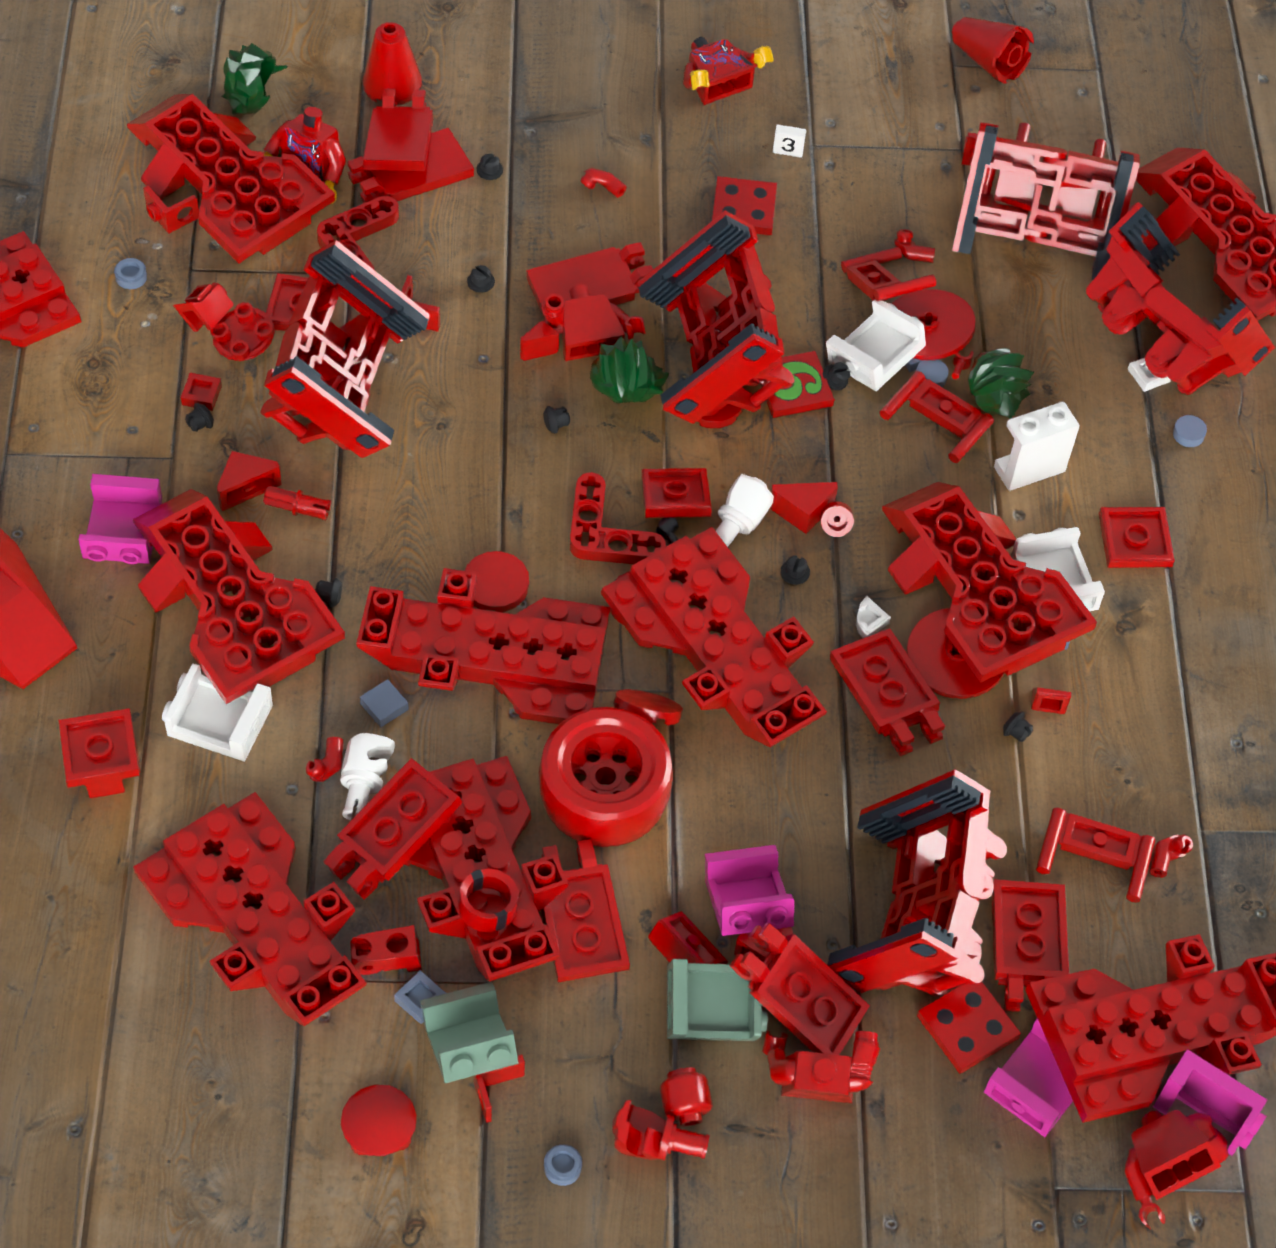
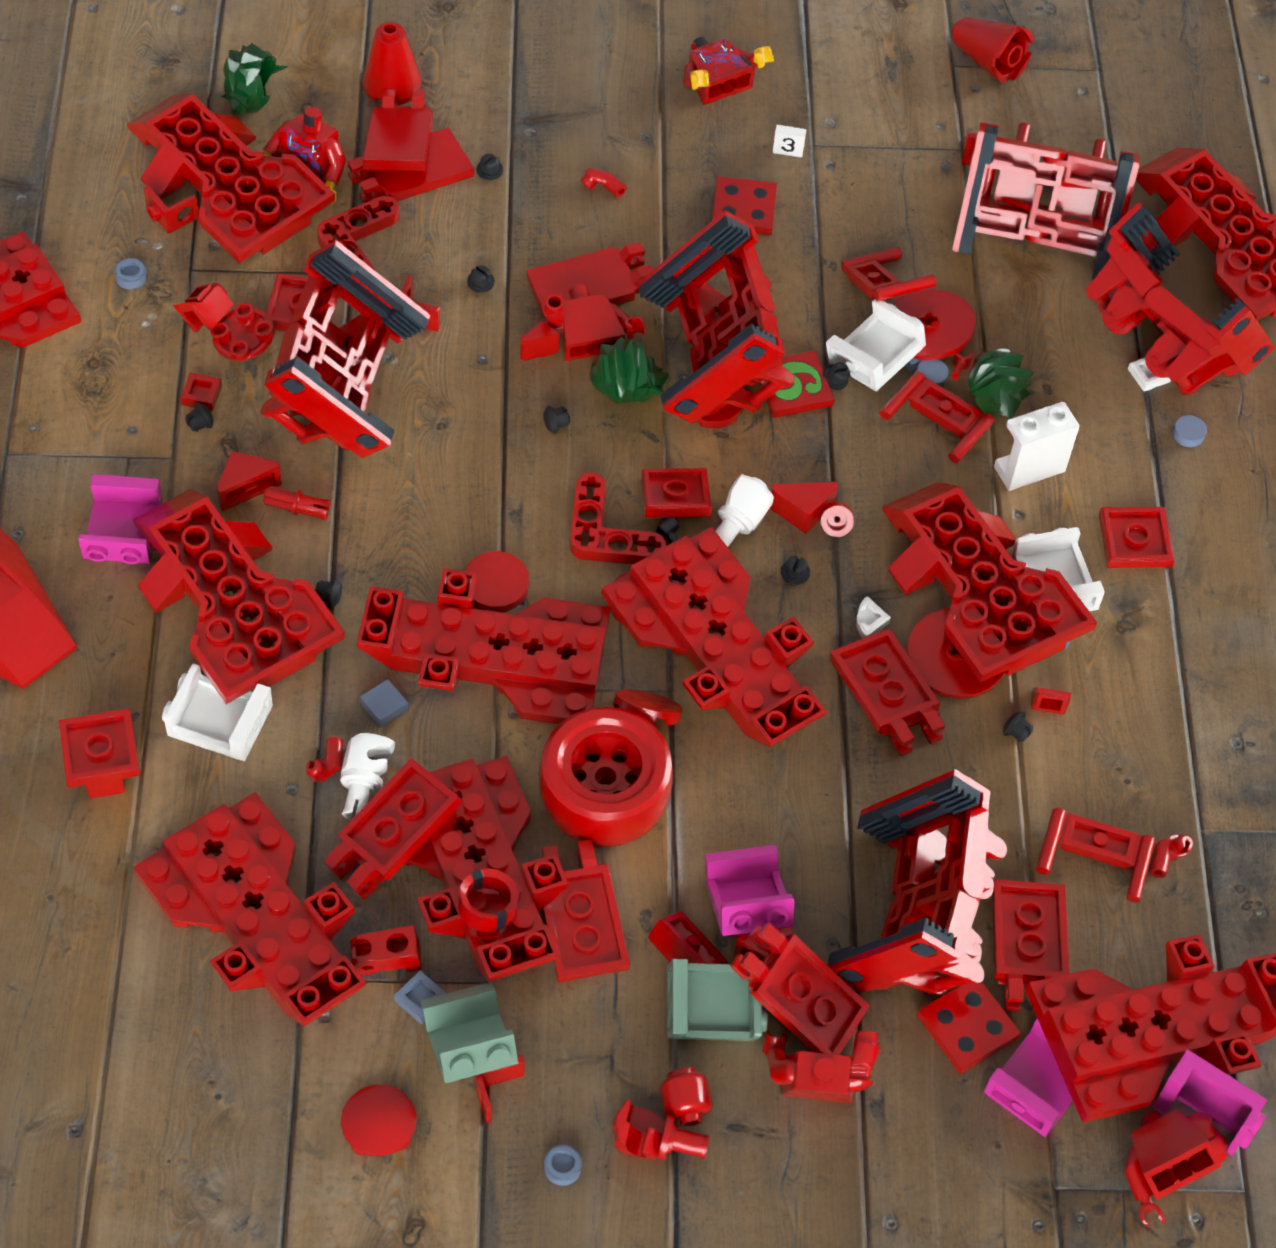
red arm [894,229,935,263] -> none

